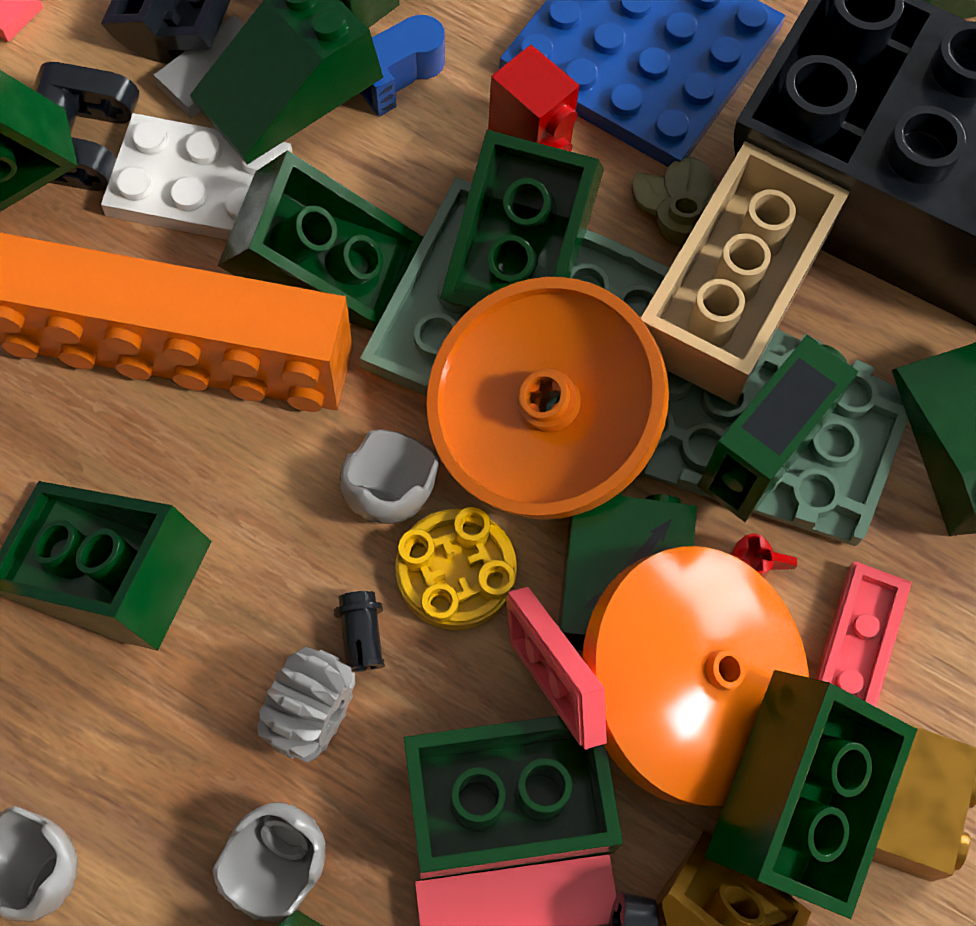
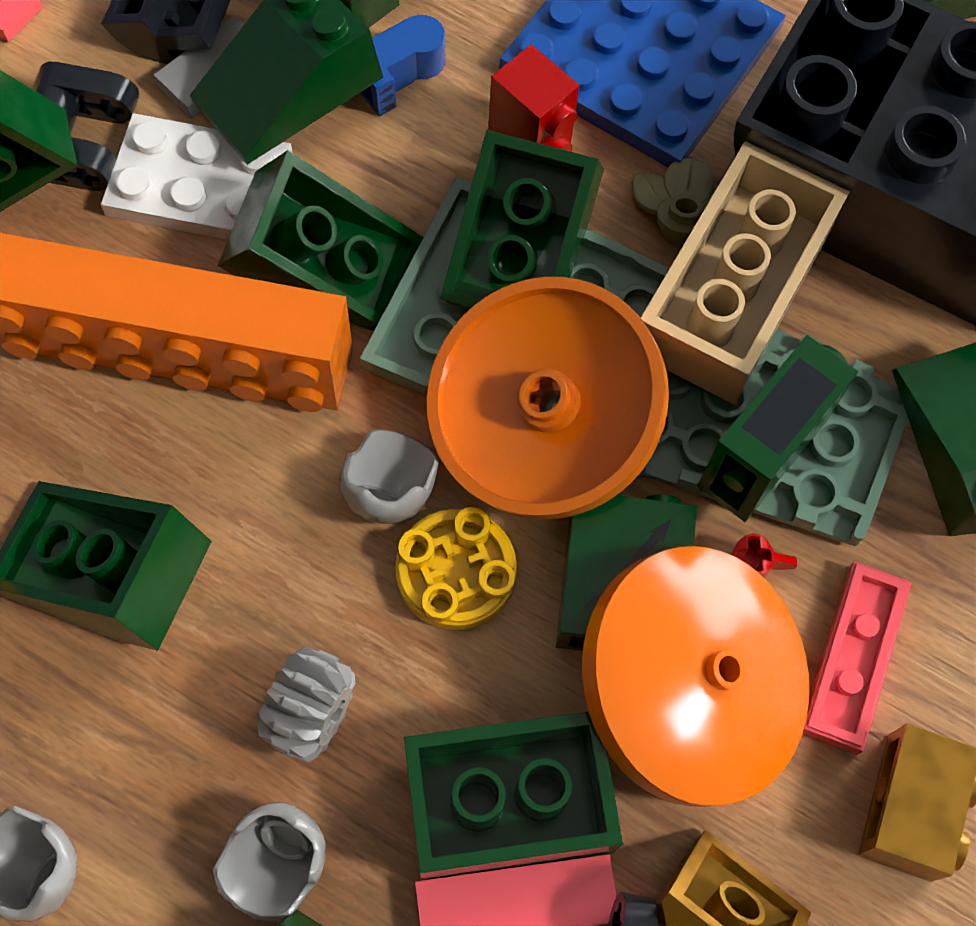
black pin [334,591,385,672] -> none
coral tile [506,587,607,749] -> none
dark green brick [704,670,918,920] -> none

